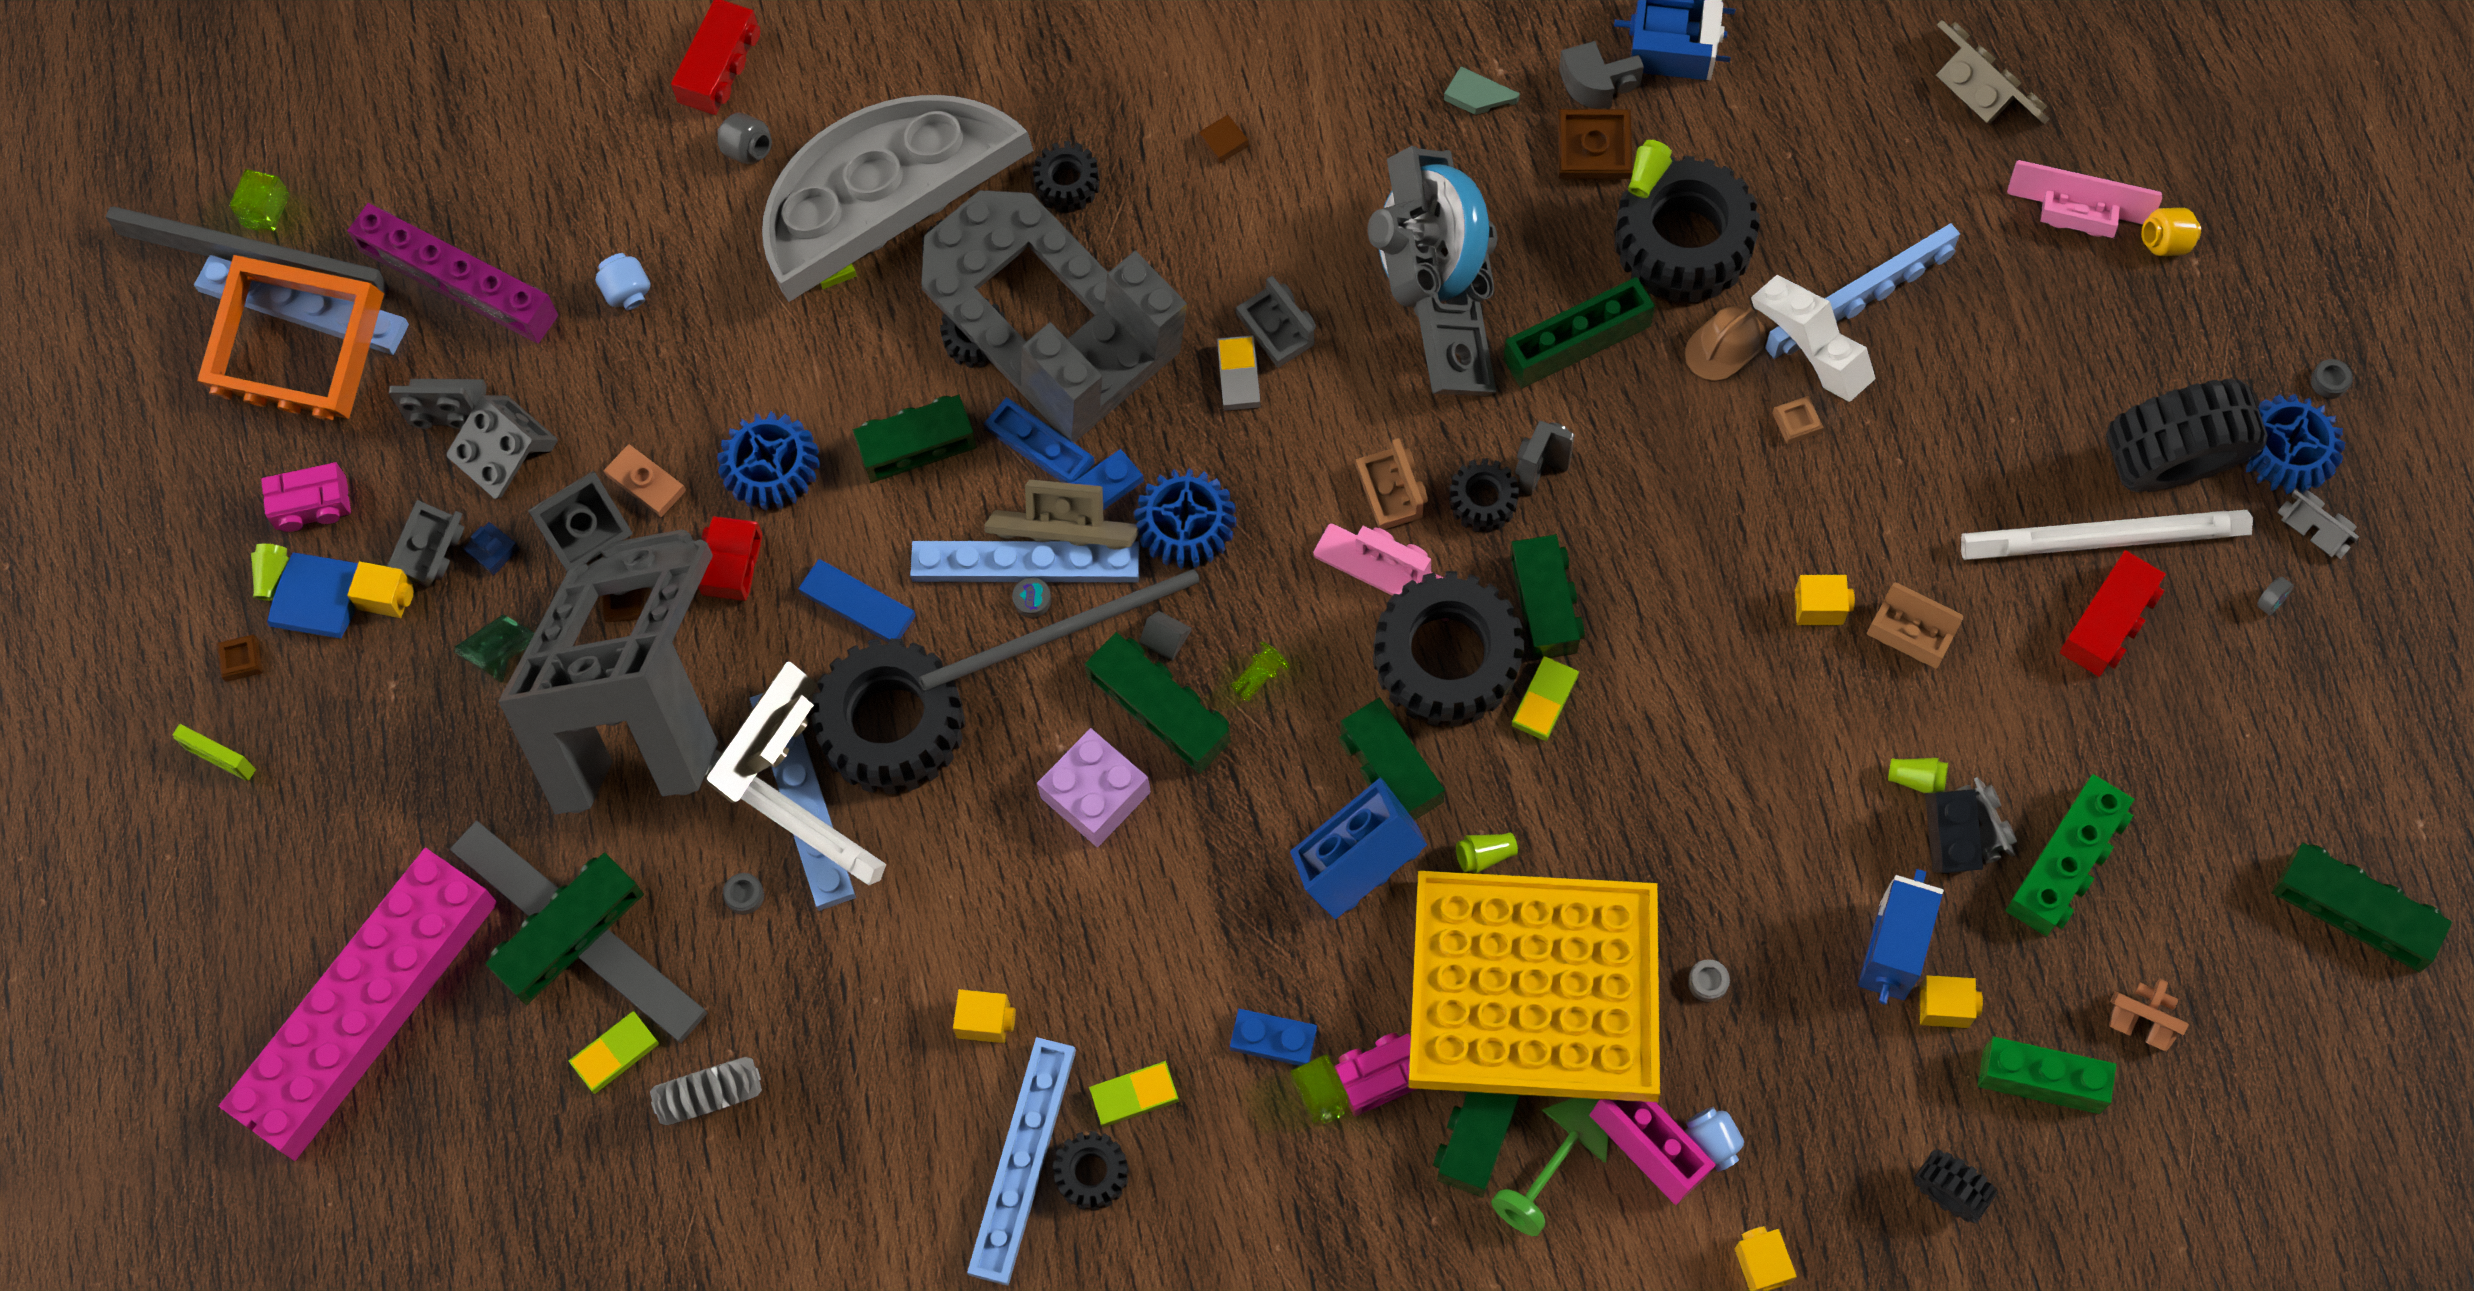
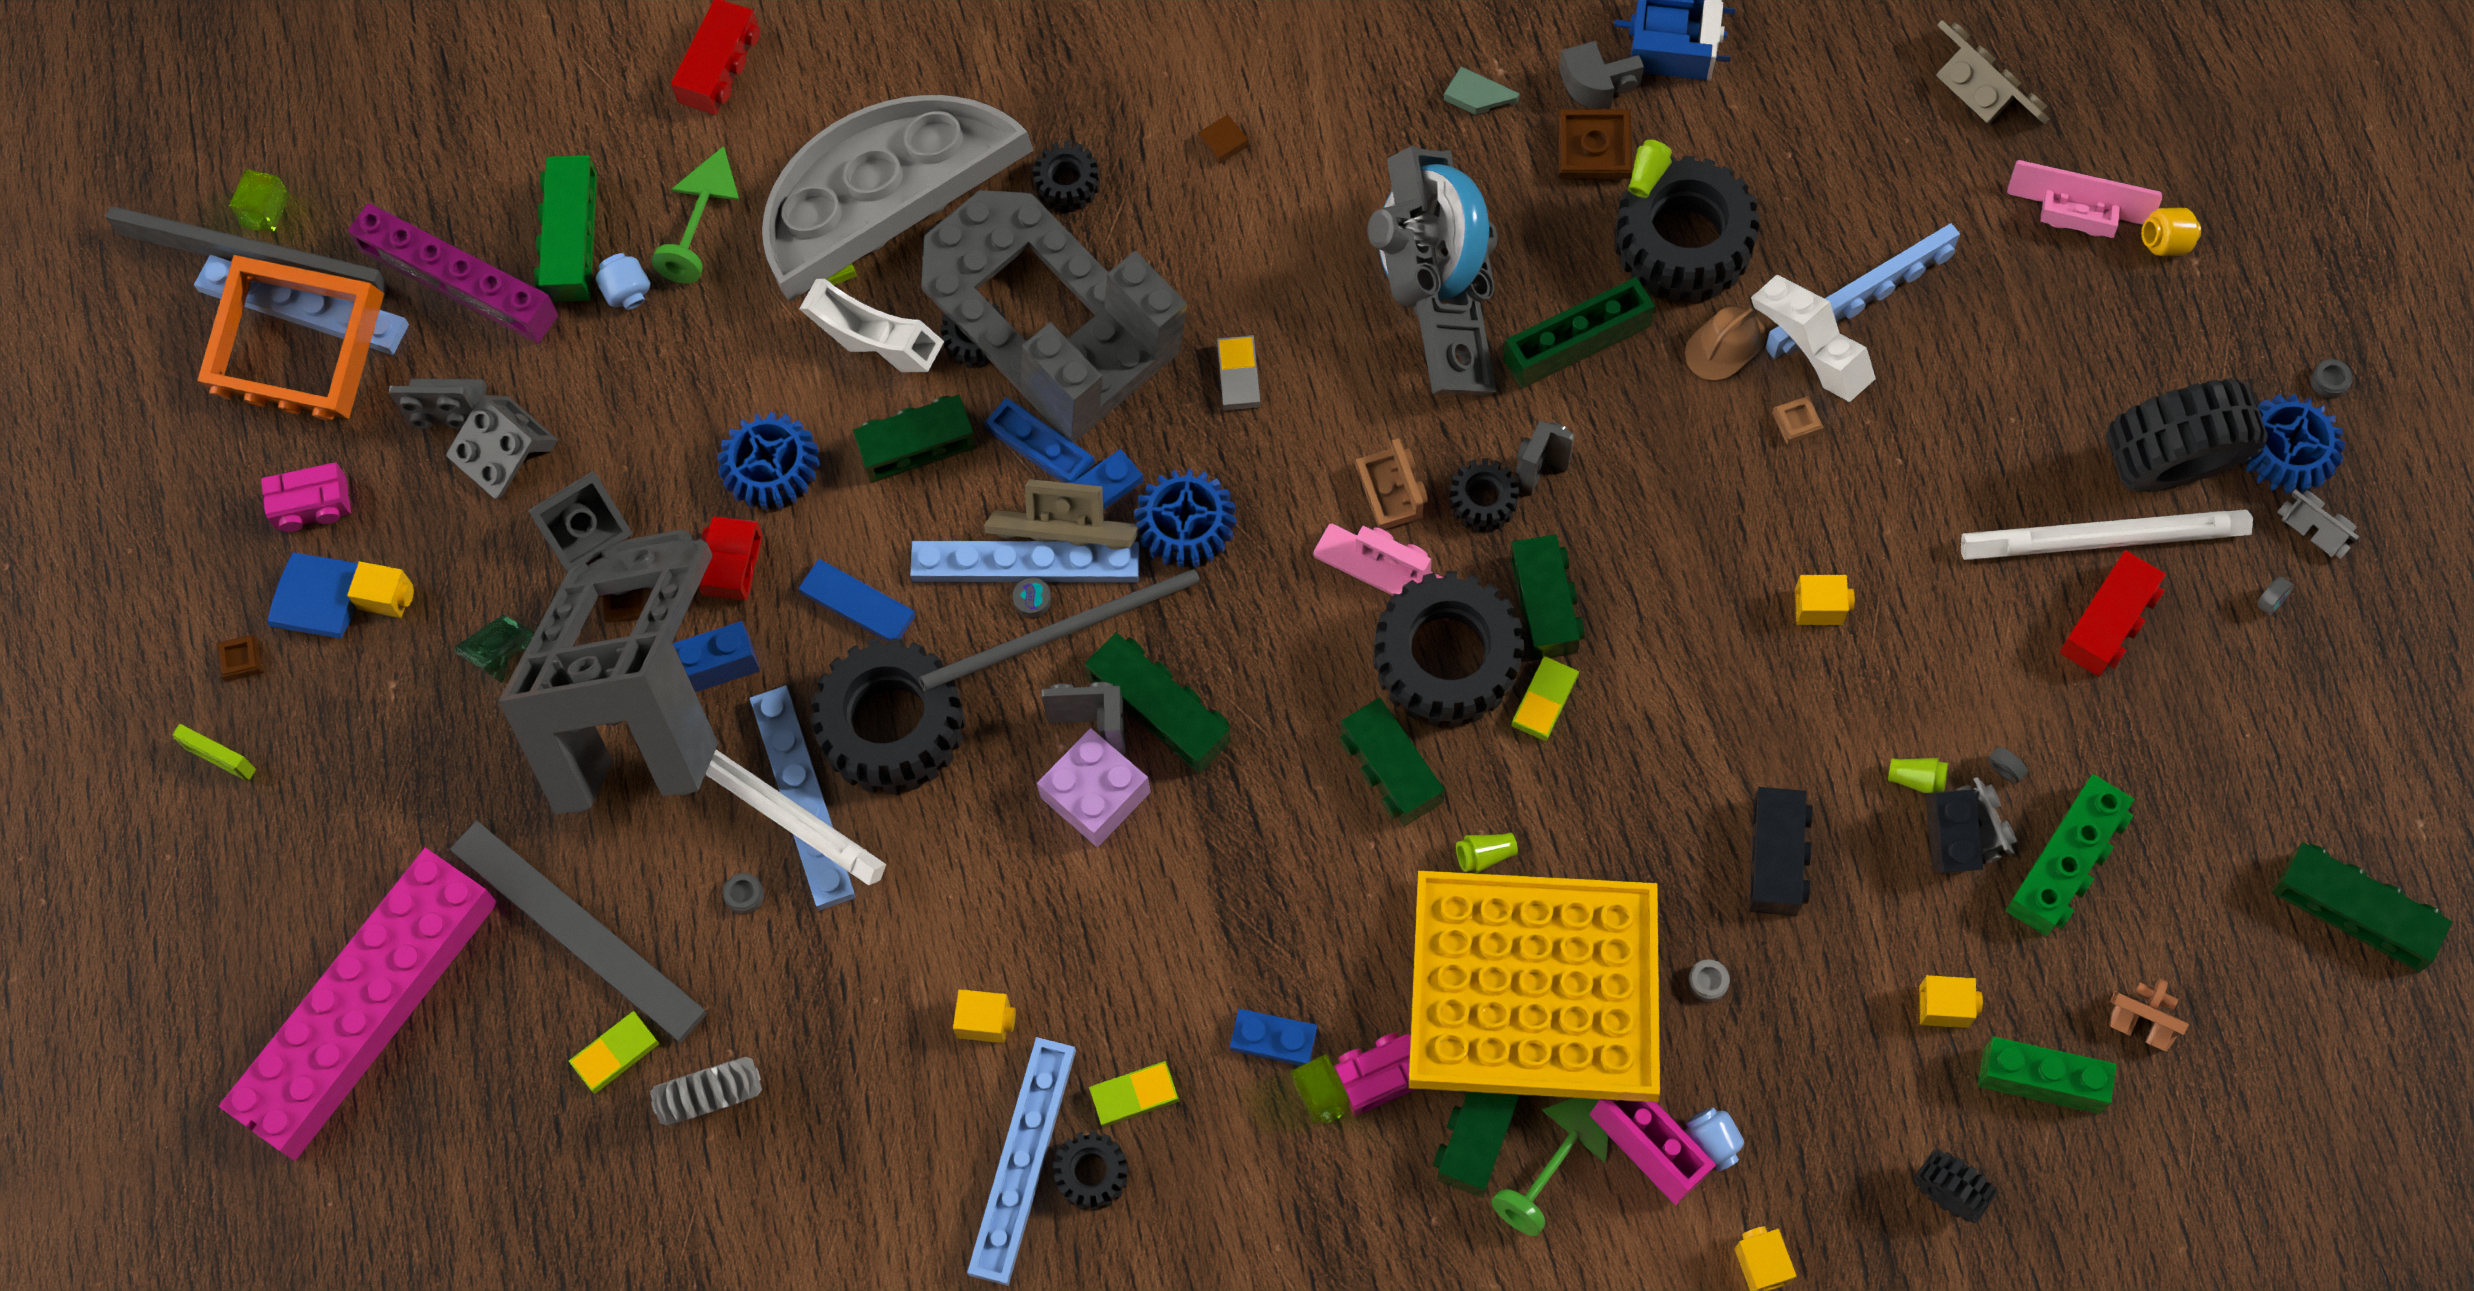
lime cone [251,544,290,601] -> none
dark grey bracket [387,500,465,588] -> none
dark blue tile [463,522,520,576] -> none
dark green brick [485,852,644,1006] -> none
nougat plate [604,444,686,517] -> none
bracket [704,662,817,803] -> none
dark grey head [718,113,772,165] -> none
dark grey slope [1139,611,1192,661] -> none
clear neon green pin [1230,641,1290,702] -> none
dark grey bracket [1236,276,1316,368] -> none
blue slope [1290,778,1427,919] -> none
blue piece [1857,869,1944,1005] -> none
medium nougat bracket [1867,582,1964,669] -> none
none -> green brick [534,155,597,302]
none -> bright green piece [651,146,740,284]
none -> blue brick [673,621,760,692]
none -> white arch [800,278,944,372]
none -> dark grey bracket [1041,682,1126,757]
none -> black brick [1749,787,1813,916]
none -> dark grey tile [1988,746,2028,783]

